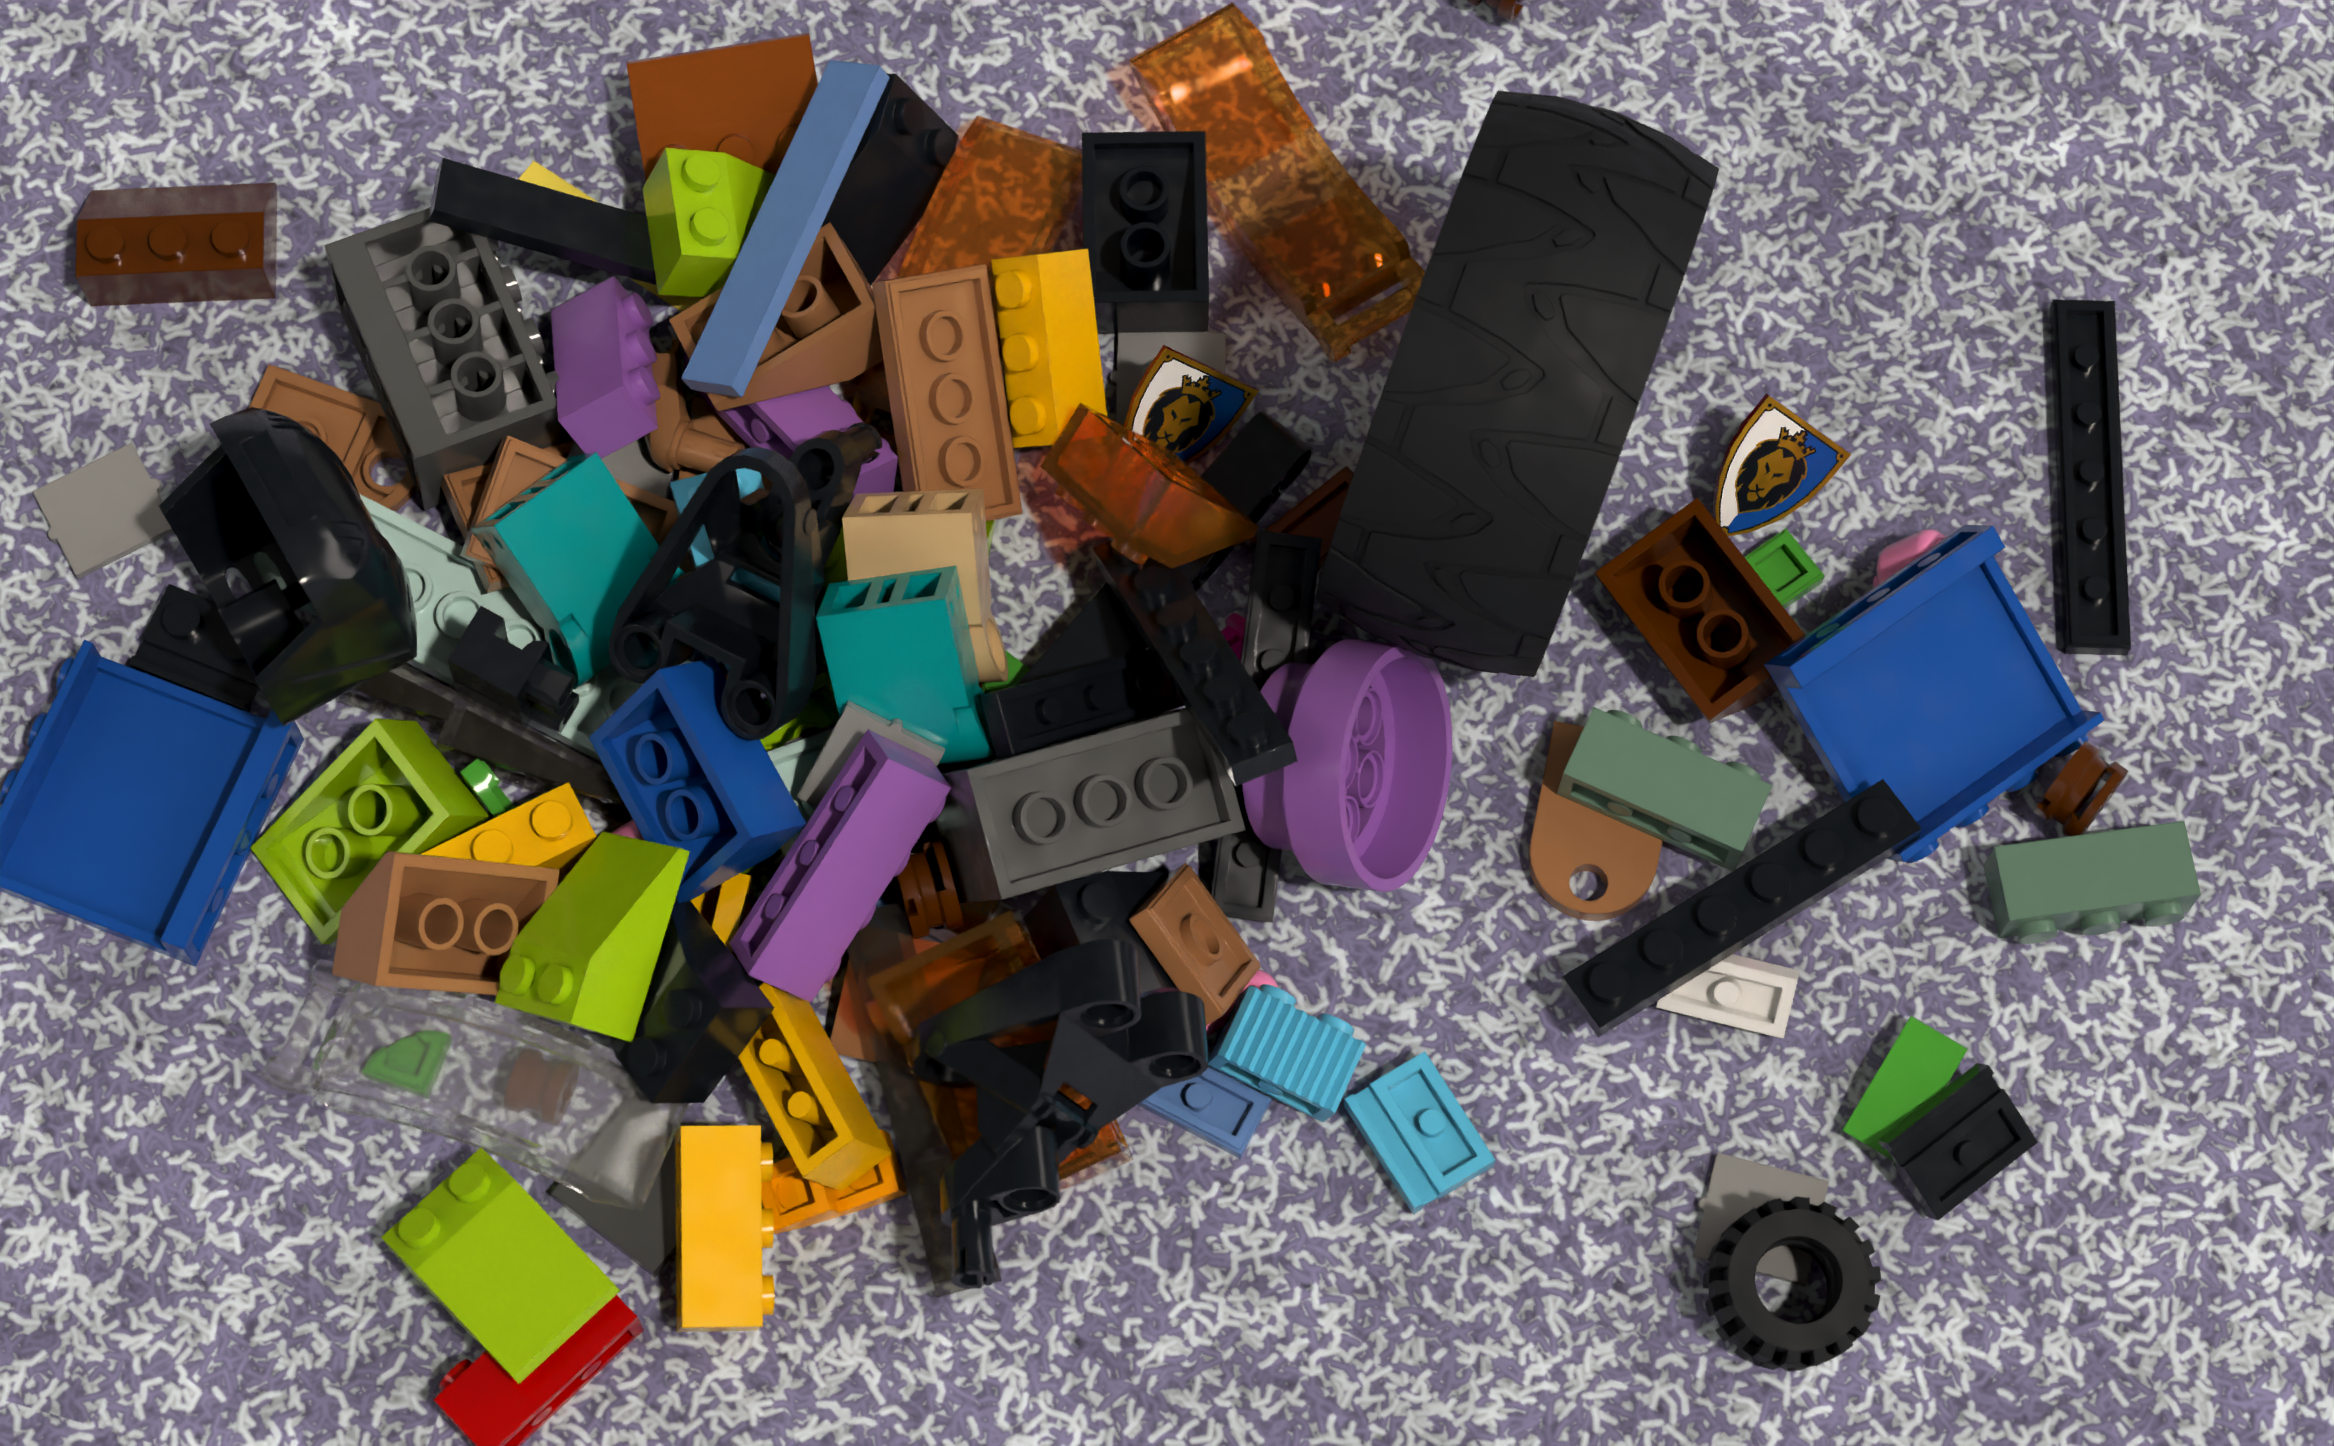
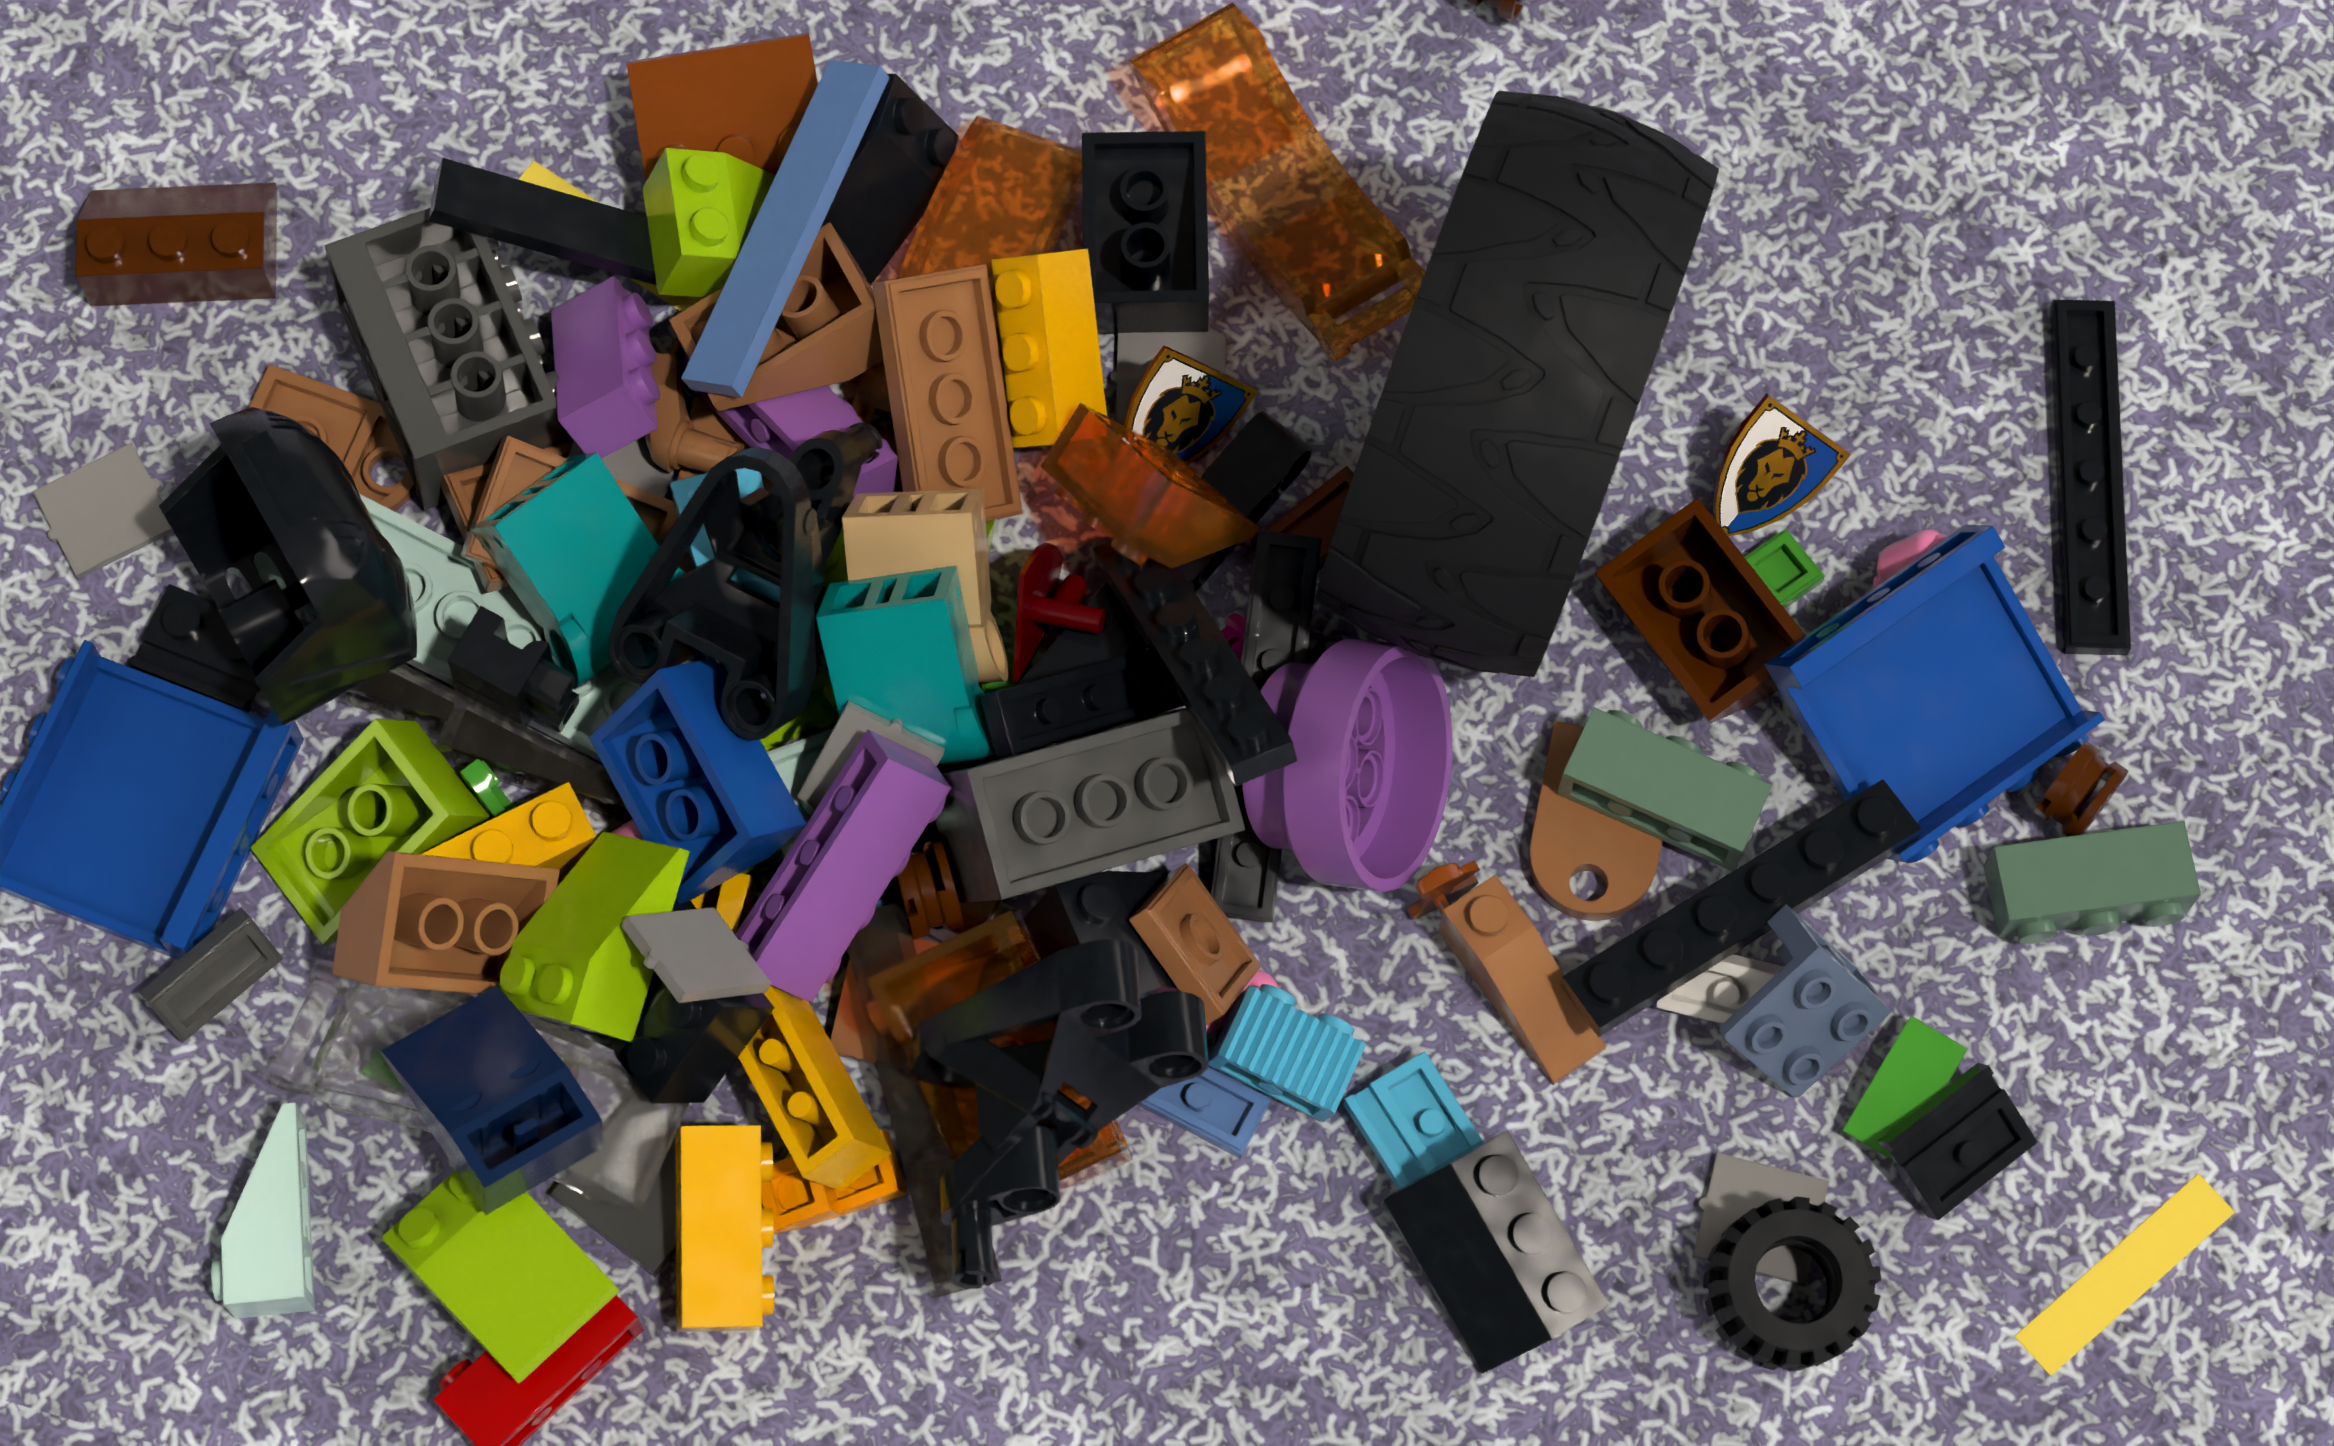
none -> dark grey tile [139,908,283,1043]
none -> light aqua slope [211,1103,315,1319]
none -> dark blue slope [381,985,602,1215]
none -> light grey piece [621,907,771,1003]
none -> dark red shield [1013,542,1106,684]
none -> black slope [1381,1130,1609,1373]
none -> dark orange piece [1406,861,1480,920]
none -> medium nougat slope [1438,874,1606,1085]
none -> sand blue bracket [1719,904,1892,1098]
none -> light yellow sticker [2015,1174,2235,1376]

